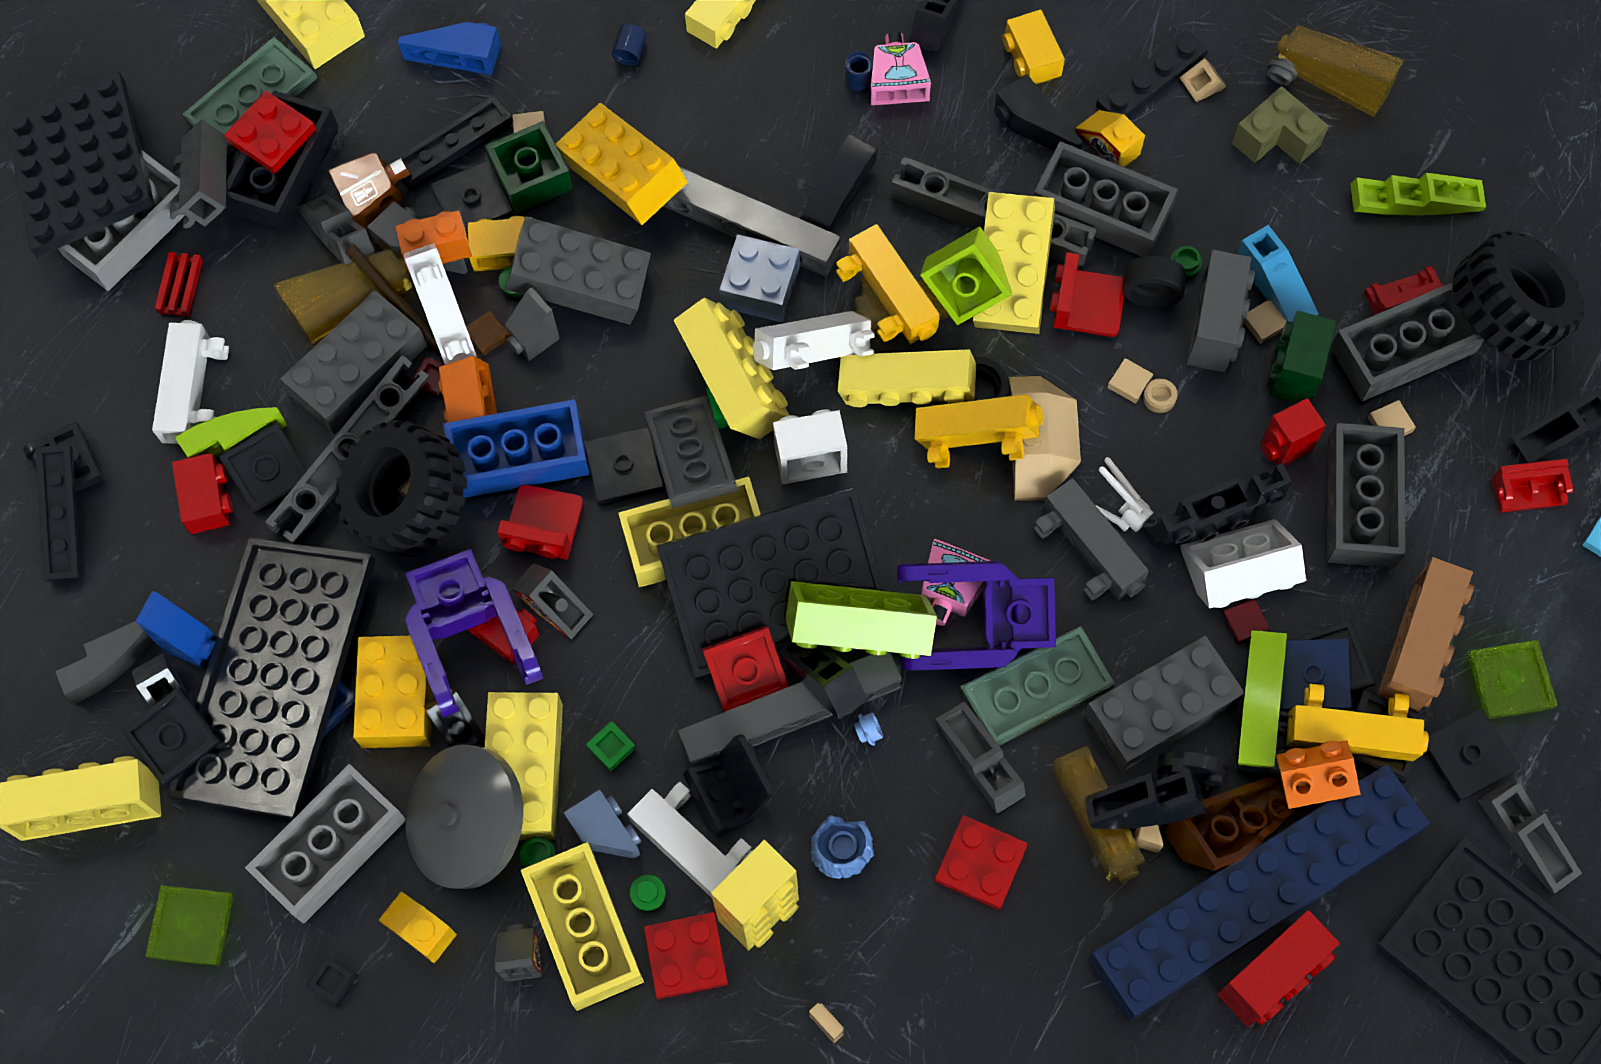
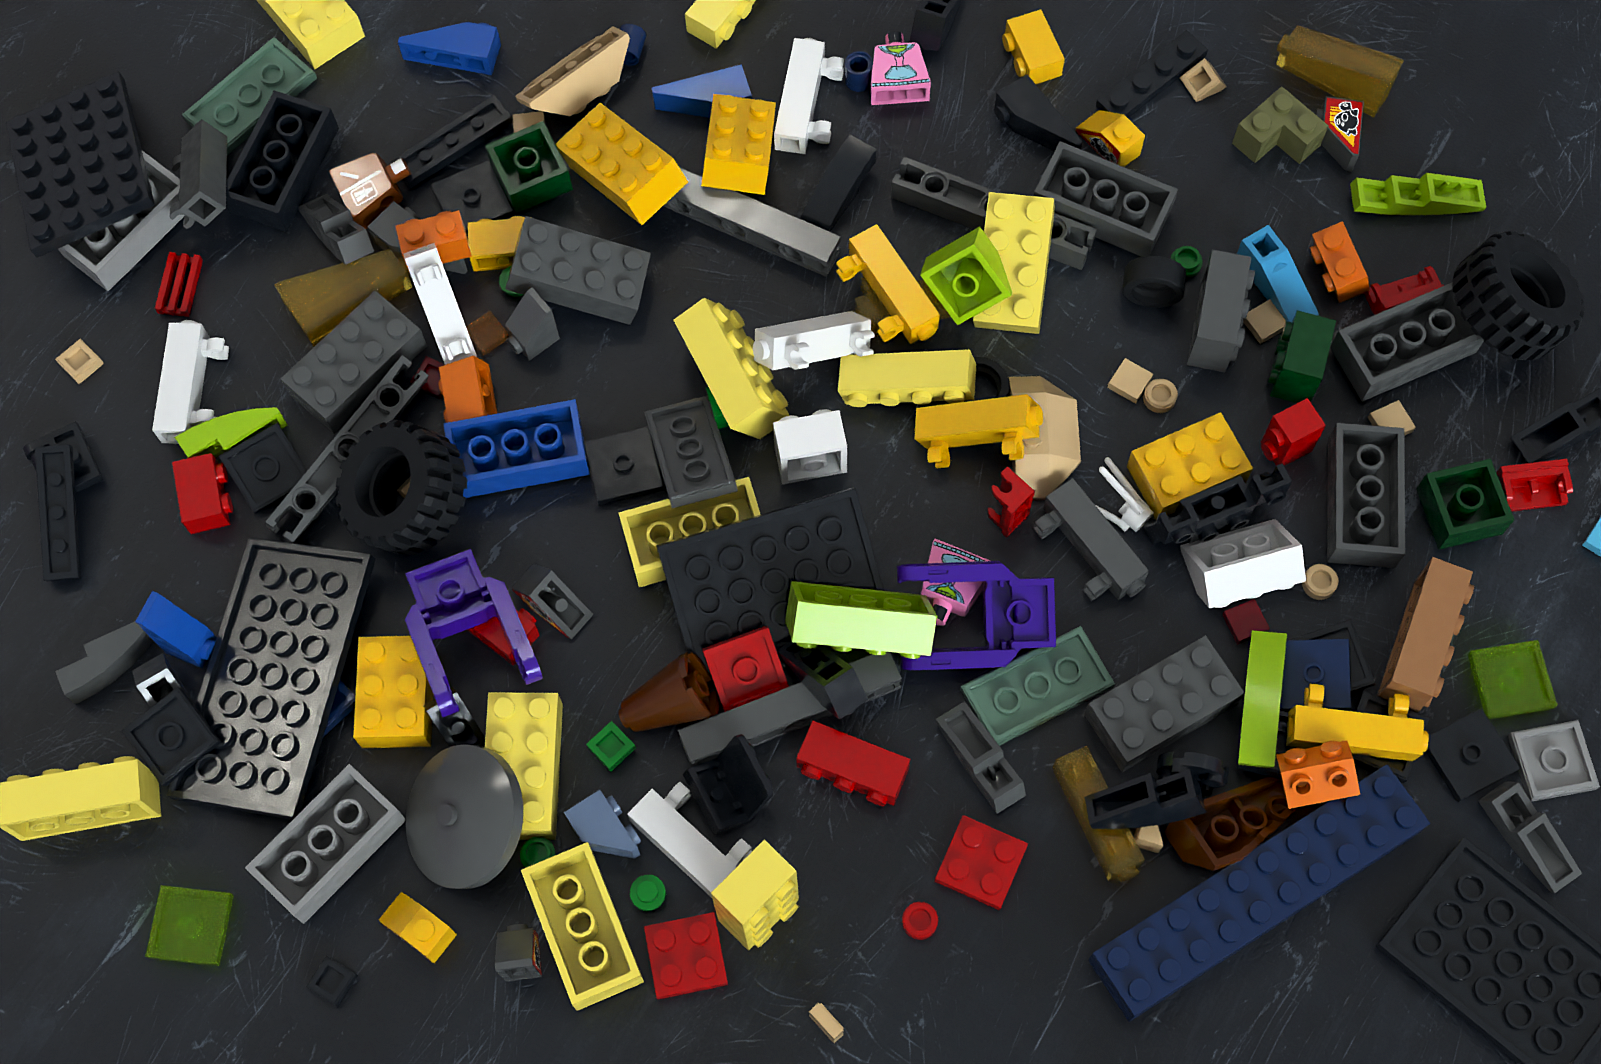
red plate [224,91,316,174] -> none
dark brown bar [344,244,438,350] -> none
red bracket [497,485,584,560] -> none
brick [719,234,800,322] -> none
medium blue hair [810,815,874,879] -> none
light blue plate [854,712,883,746] -> none
red bracket [1050,253,1124,337] -> none
red brick [1217,910,1340,1028] -> none
dark grey plate [1267,58,1298,86] -> none
none -> tan tile [55,338,104,384]
none -> tan wedge [515,26,630,116]
none -> reddish brown cone [618,652,719,732]
none -> slope [651,64,752,118]
none -> yellow brick [701,94,776,195]
none -> white brick [774,38,844,154]
none -> red brick [796,720,910,806]
none -> red tile [902,902,938,940]
none -> red hinge [987,467,1035,538]
none -> yellow brick [1127,412,1253,520]
none -> tan tile [1302,564,1339,600]
none -> orange brick [1309,221,1370,303]
none -> slope [1314,96,1364,172]
none -> dark green brick [1416,459,1514,549]
none -> light grey tile [1507,720,1600,802]

